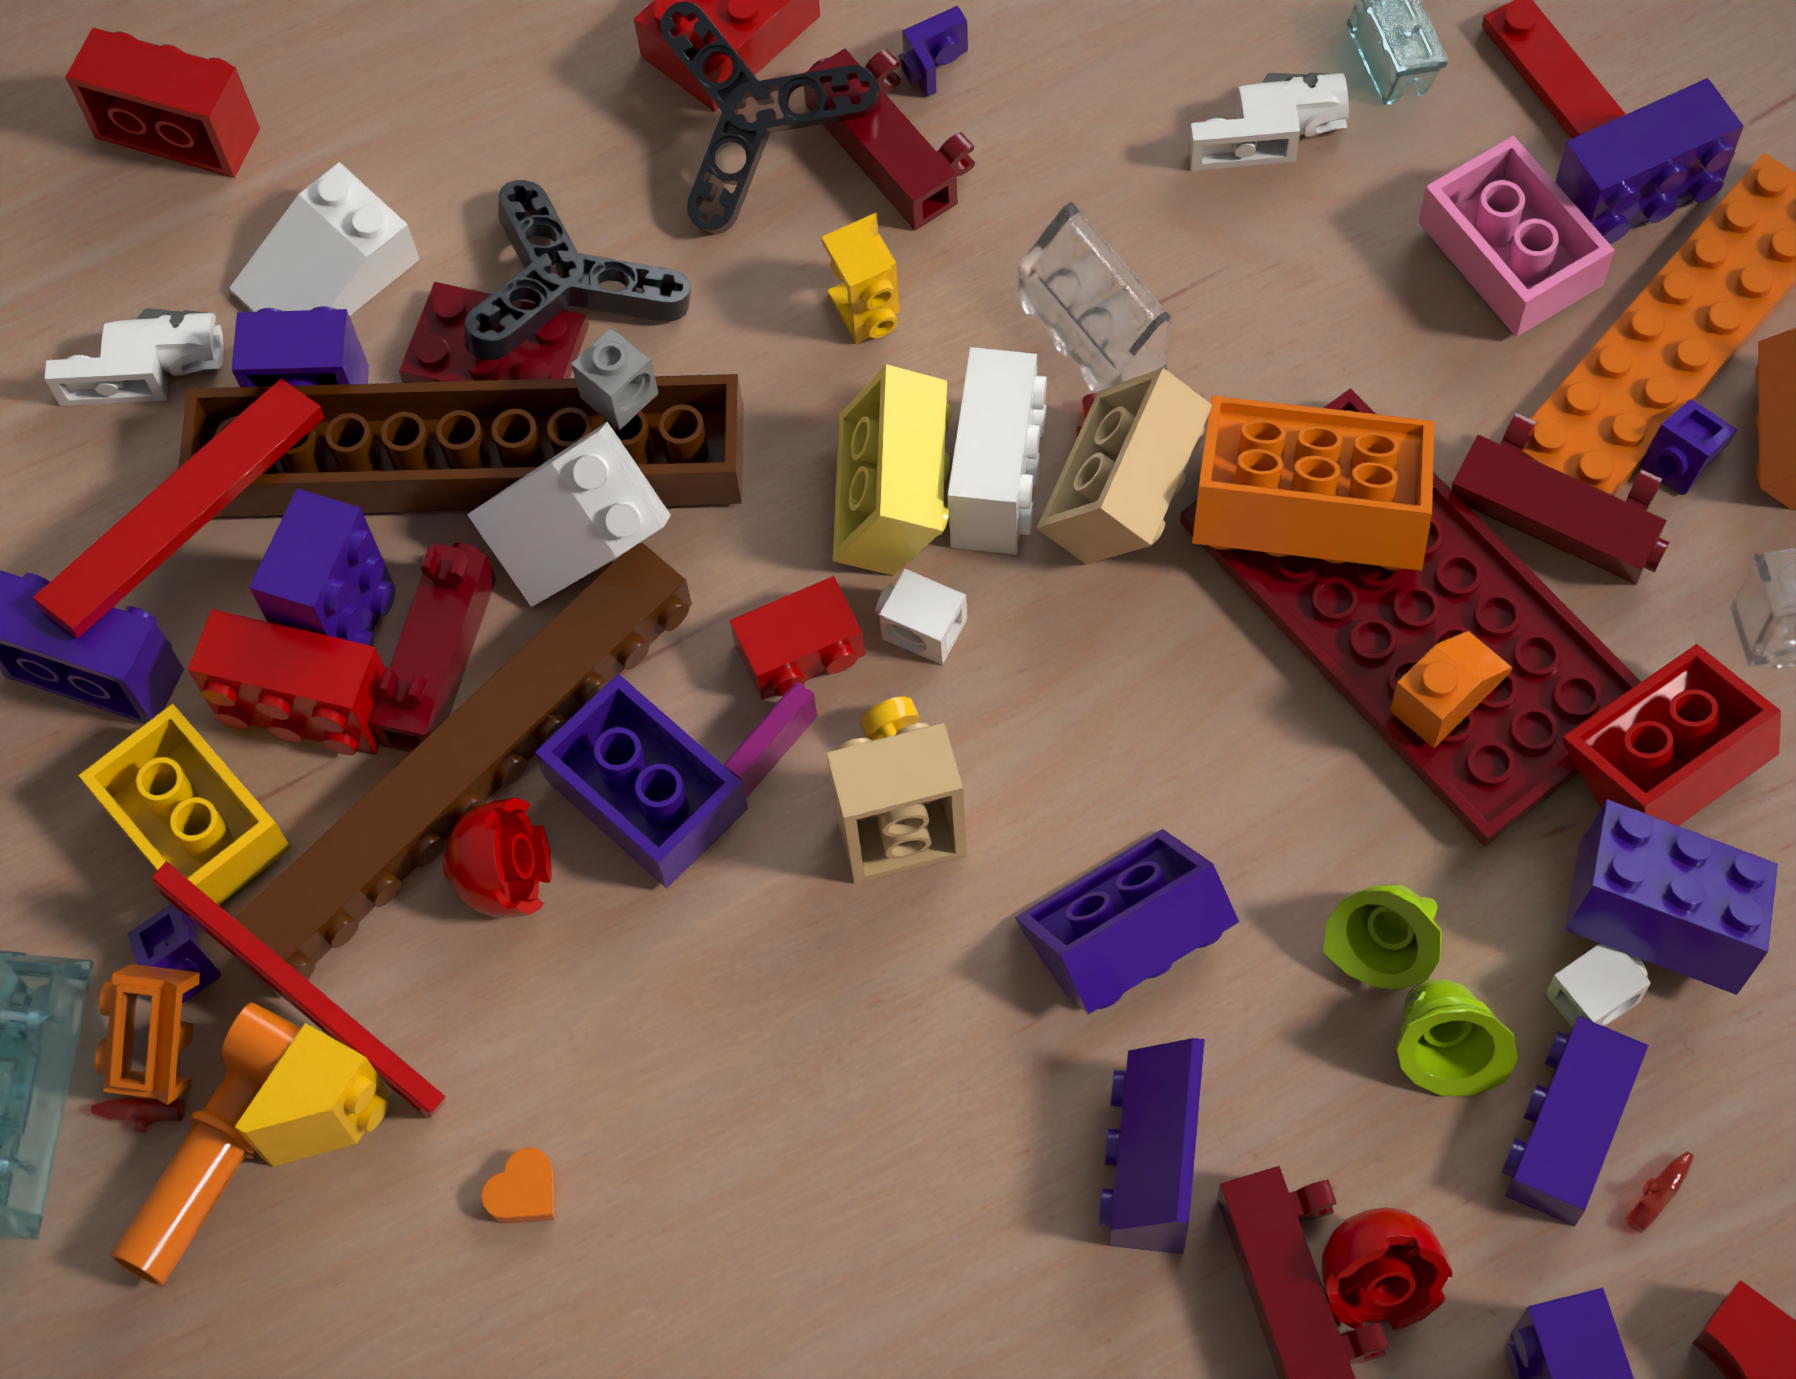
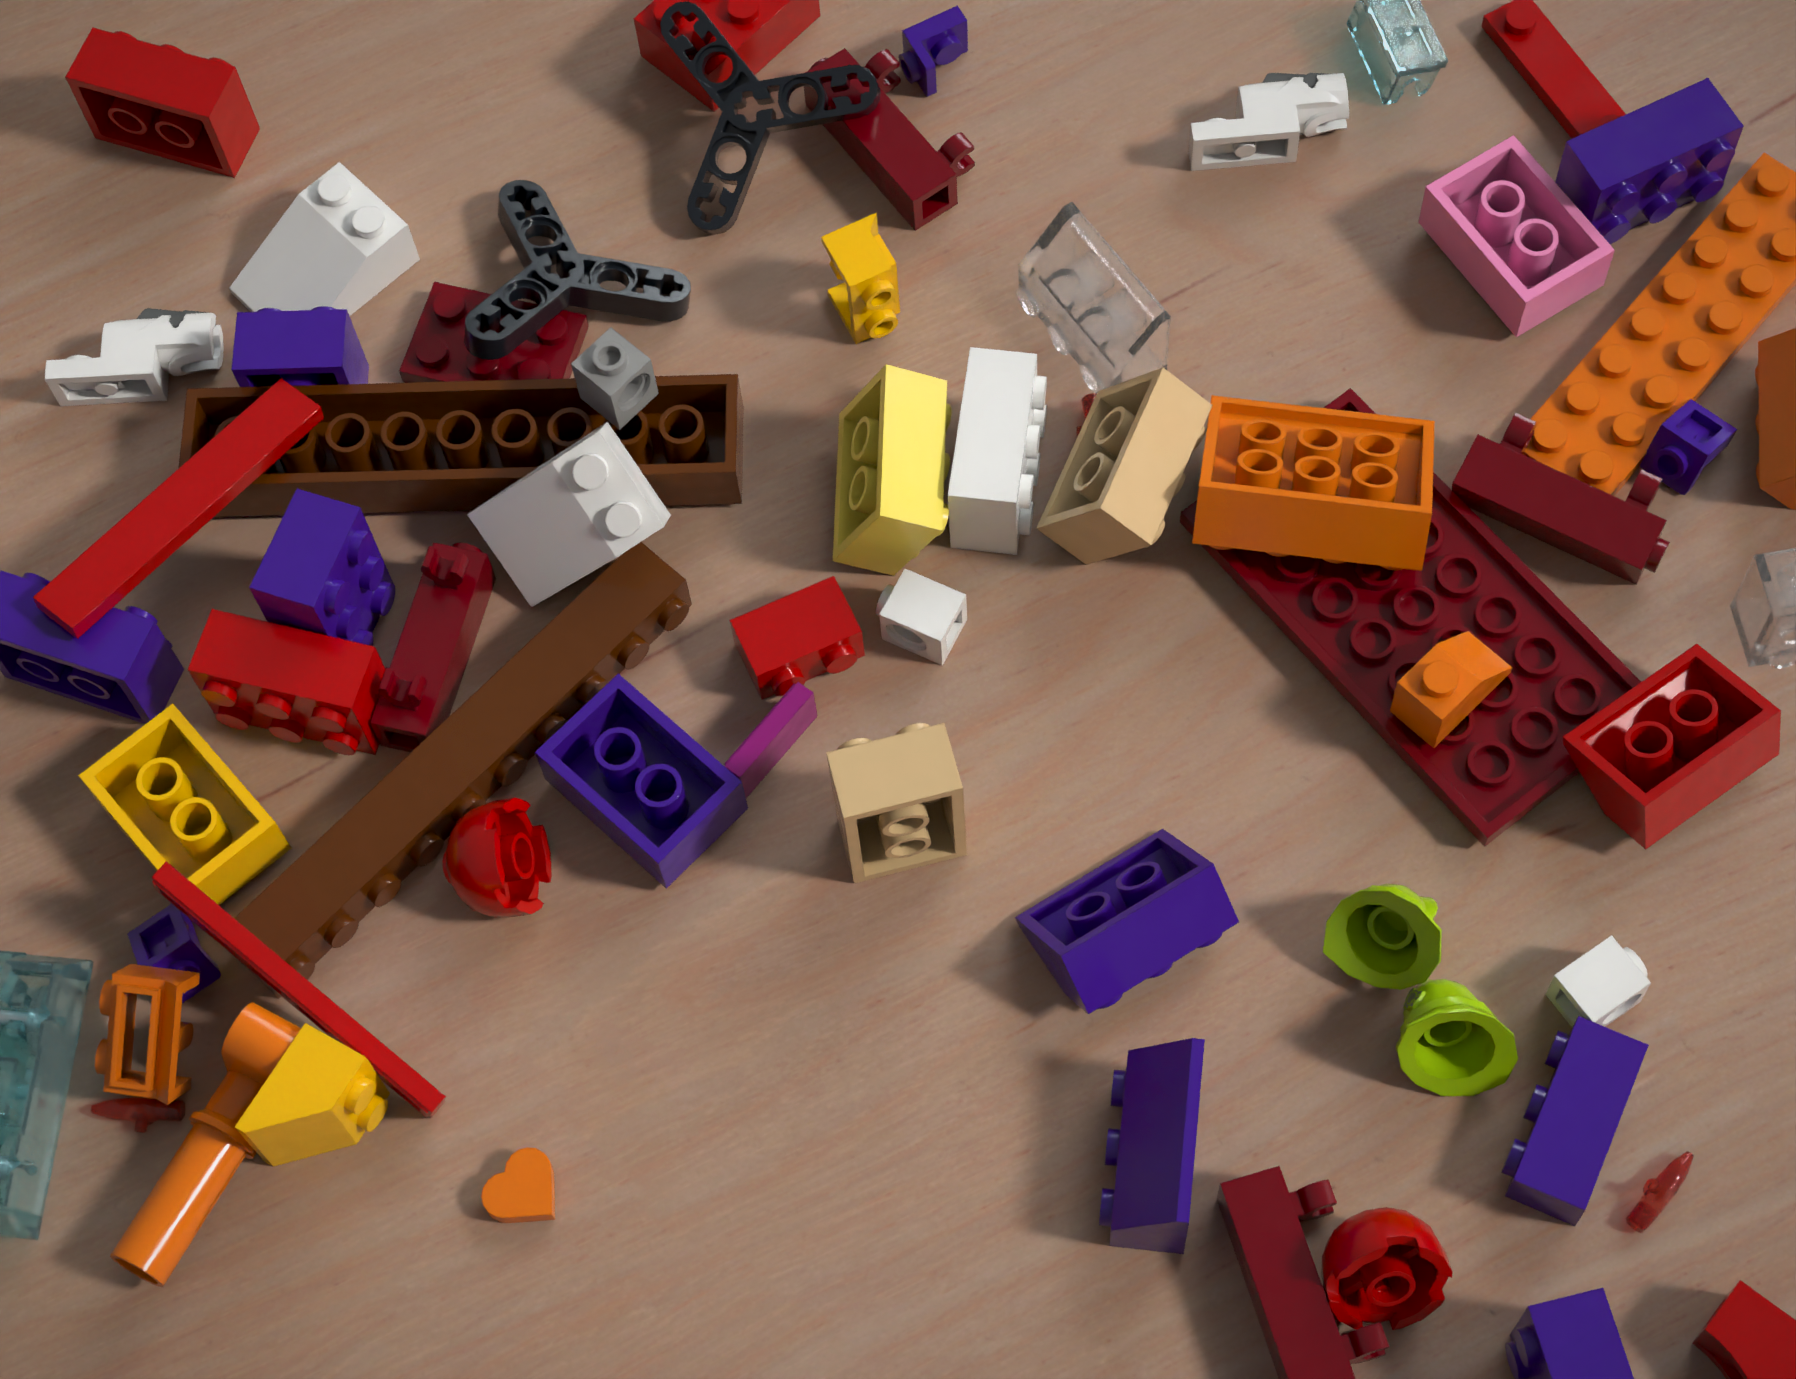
yellow tile [860,696,920,741] -> none
dark purple brick [1564,799,1778,995] -> none

